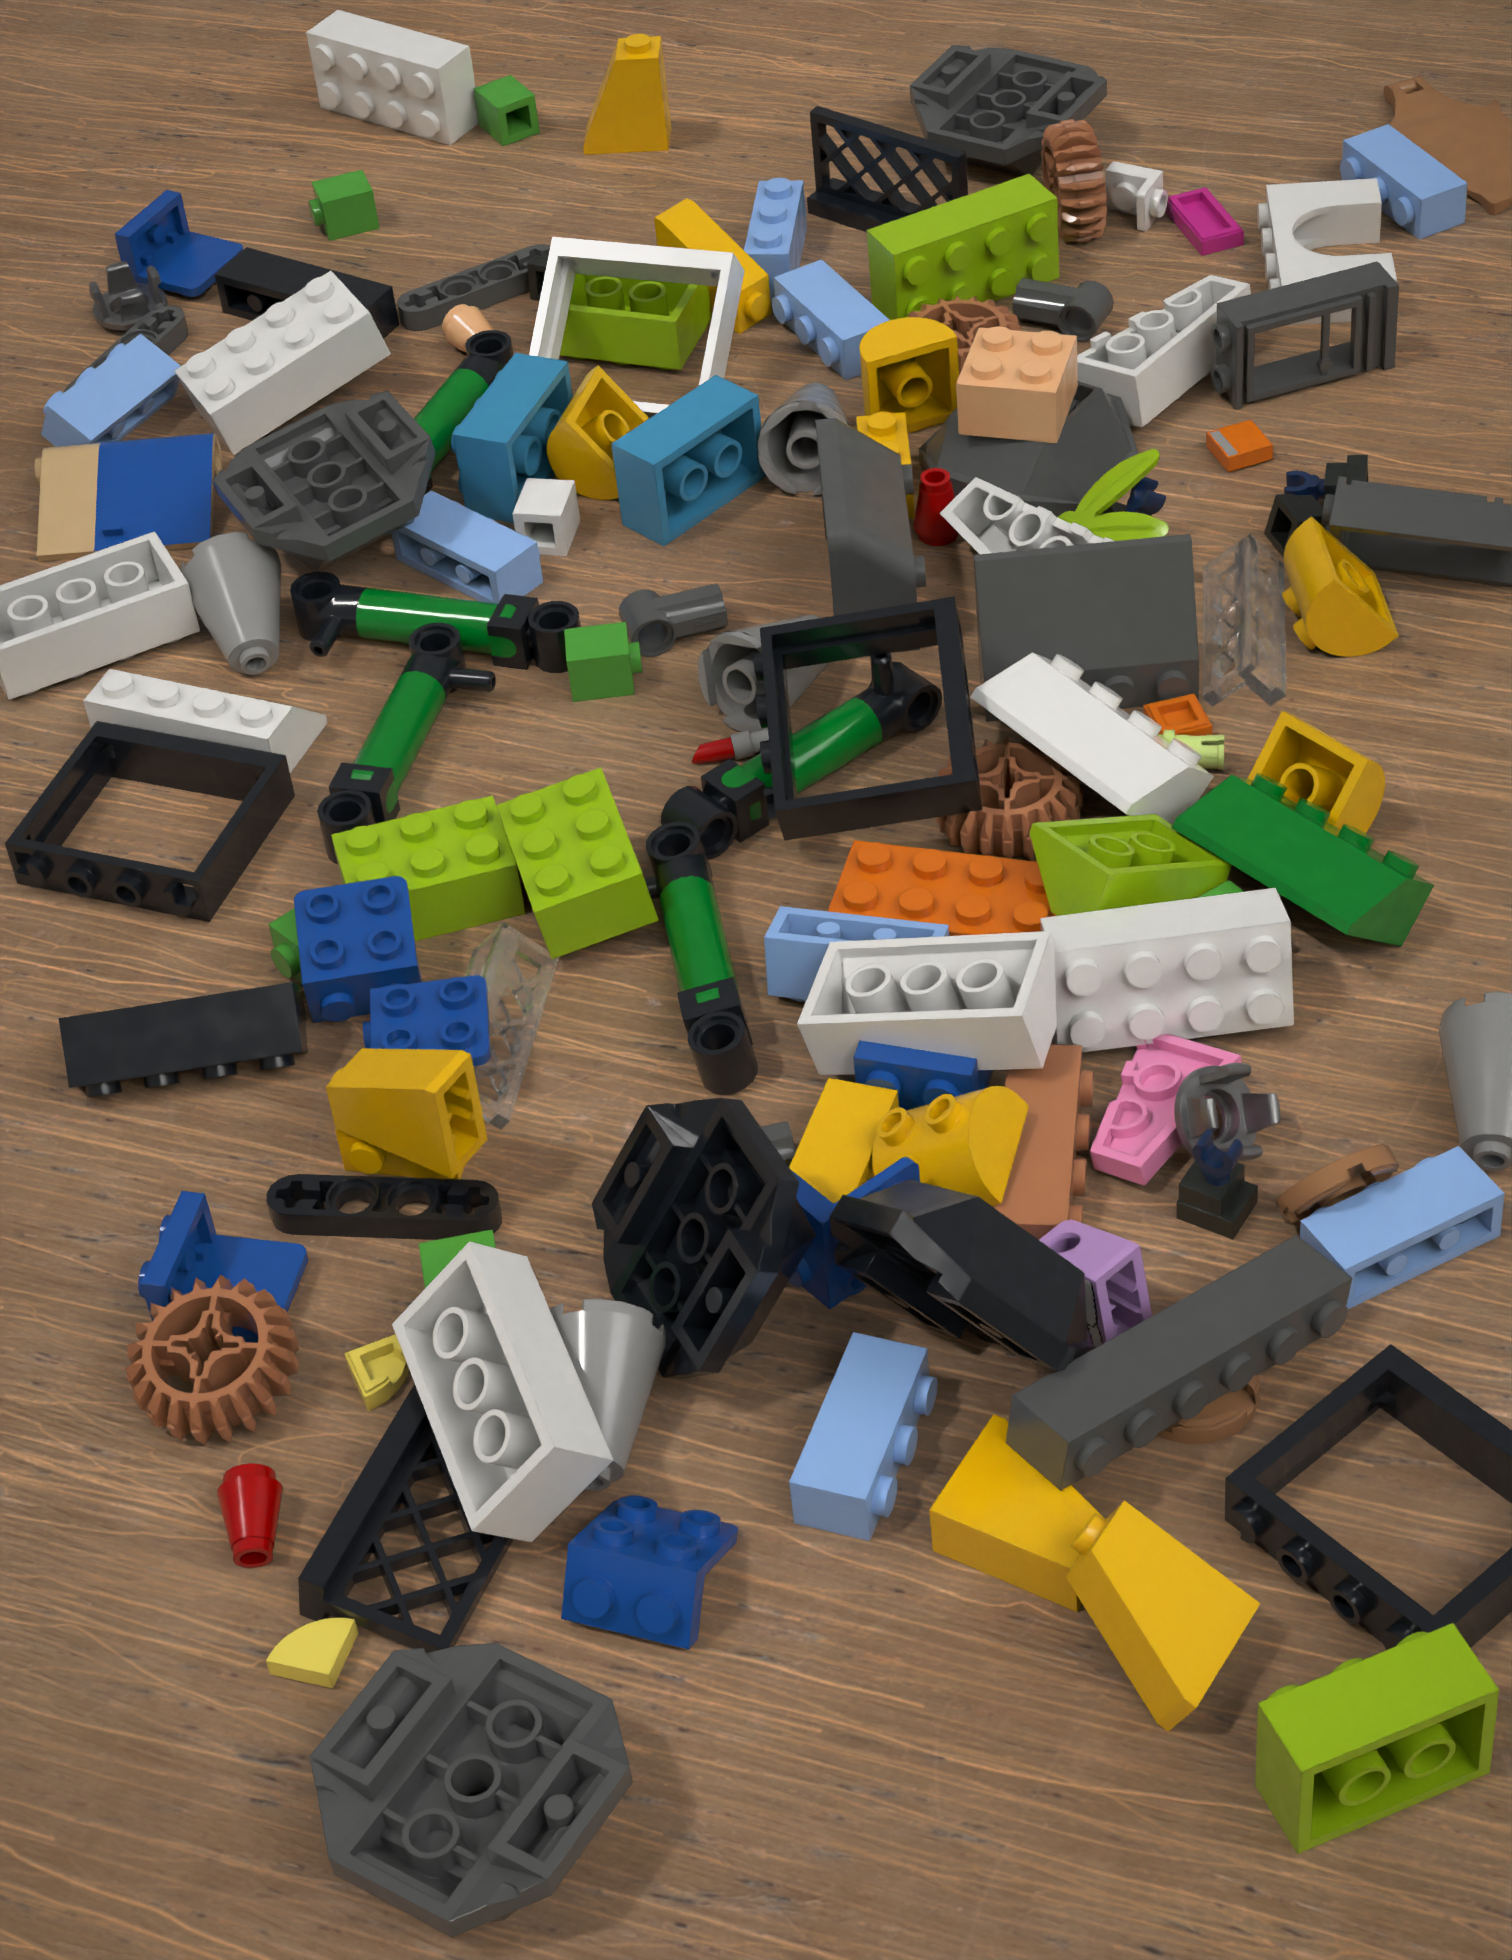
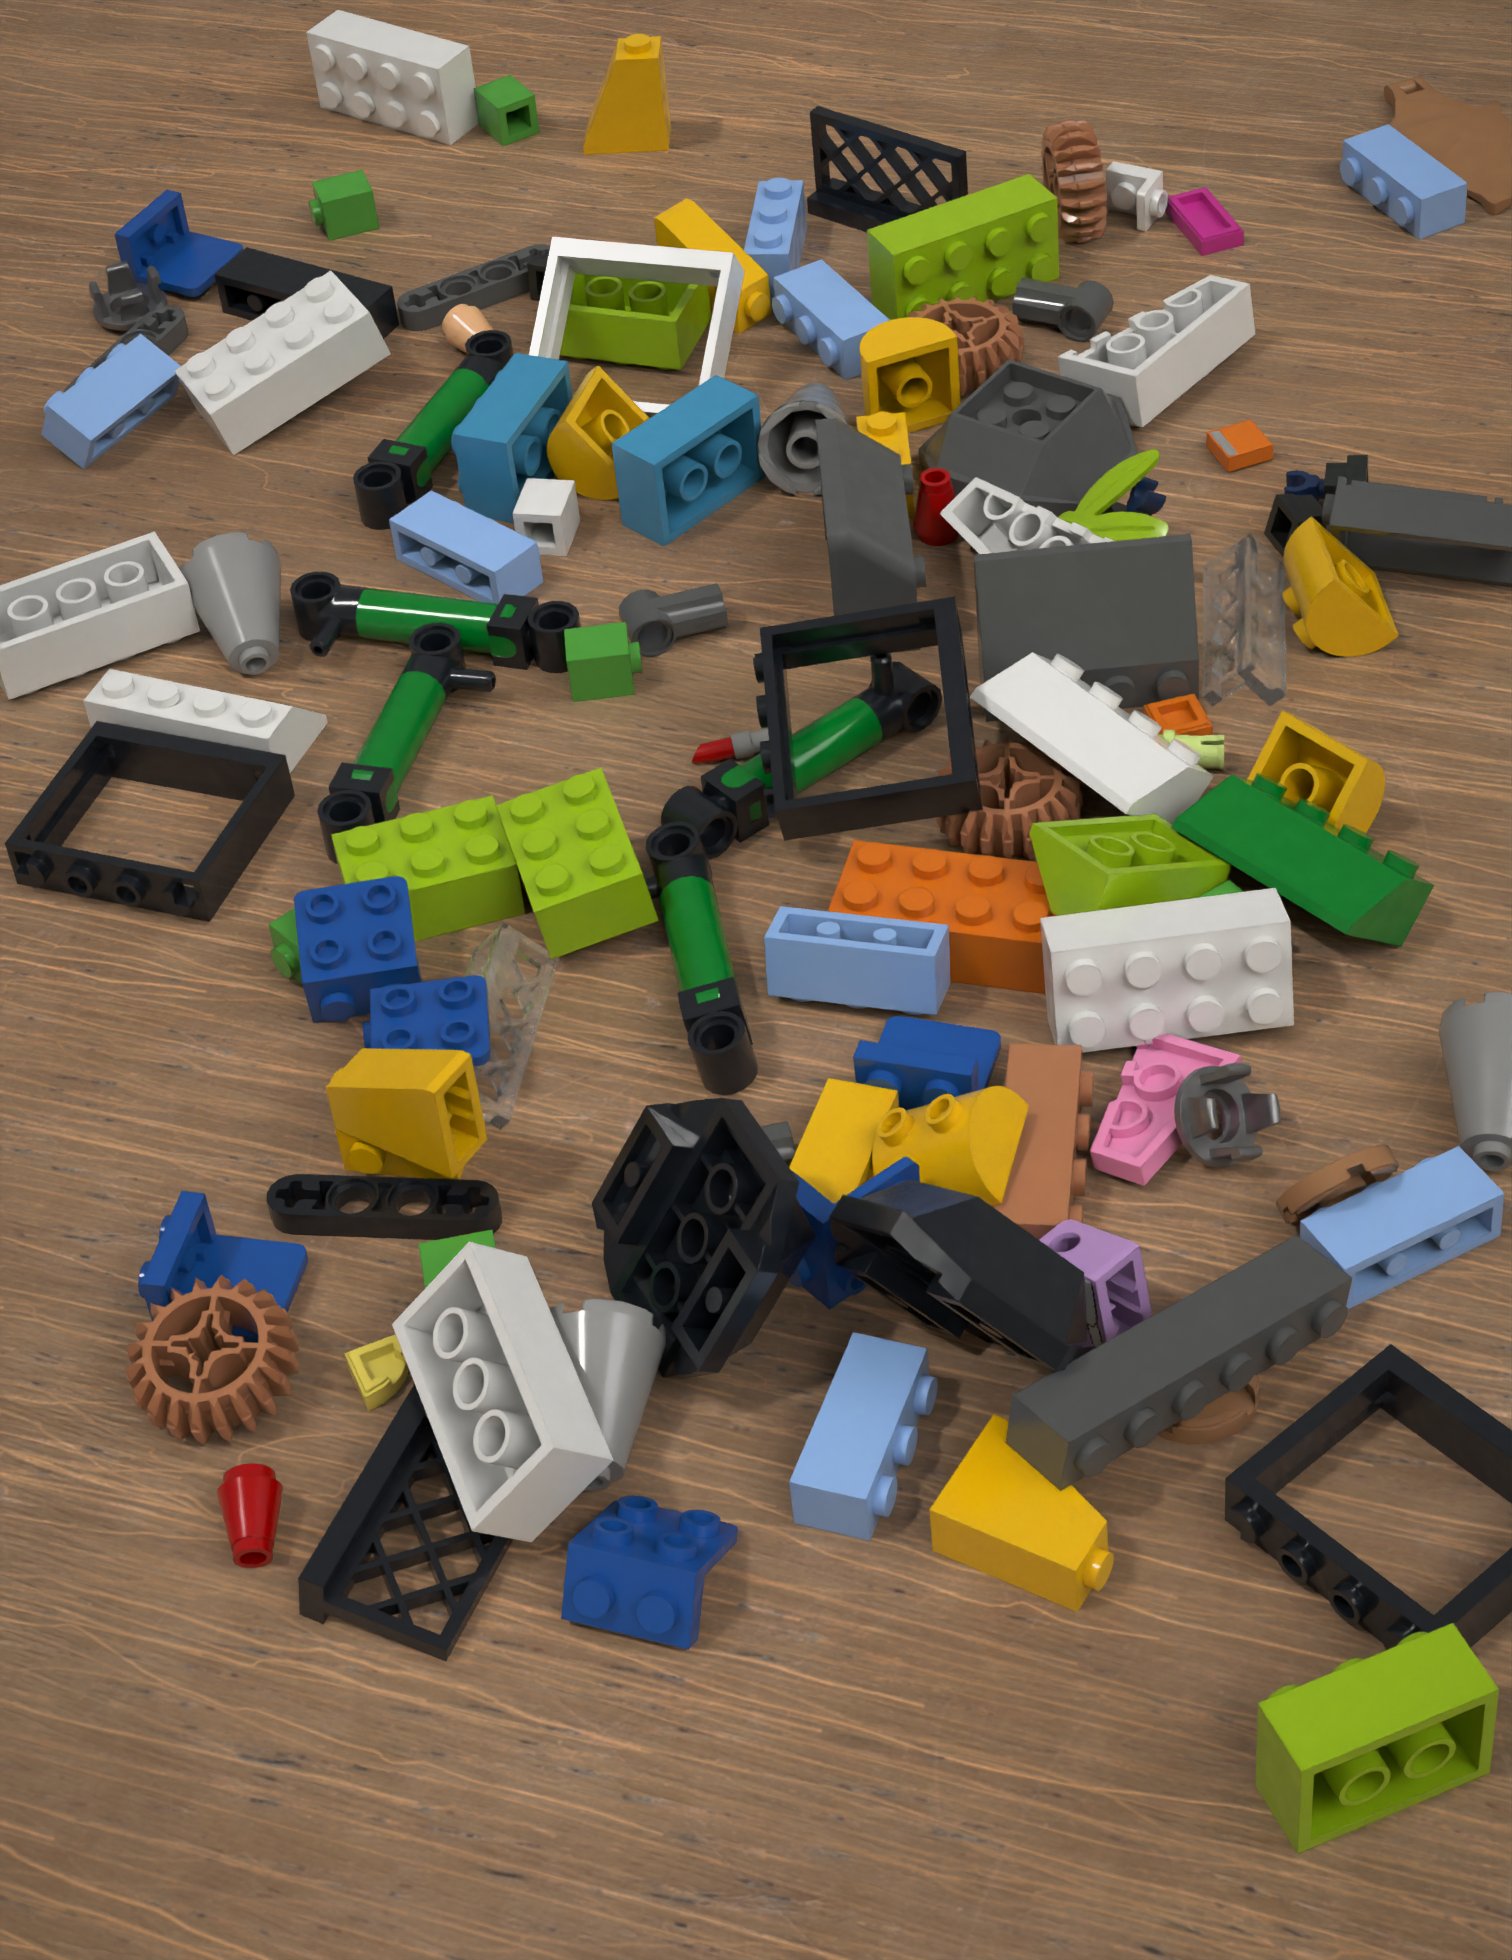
blue door [34,433,222,562] -> none
black slope [58,982,308,1098] -> none
dark grey piece [212,390,436,572] -> none
light yellow tile [266,1618,359,1689] -> none
dark grey piece [309,1643,633,1937] -> none
light grey cone [698,615,830,733] -> none
white slope [797,931,1057,1075] -> none
dark grey piece [910,45,1107,176] -> none
light nougat piece [956,326,1078,443] -> none
yellow slope [1065,1500,1261,1732] -> none
pearl dark grey piece [1177,1129,1258,1239] -> none
dark grey door [1211,261,1399,410] -> none
white arch [1257,178,1397,325] -> none

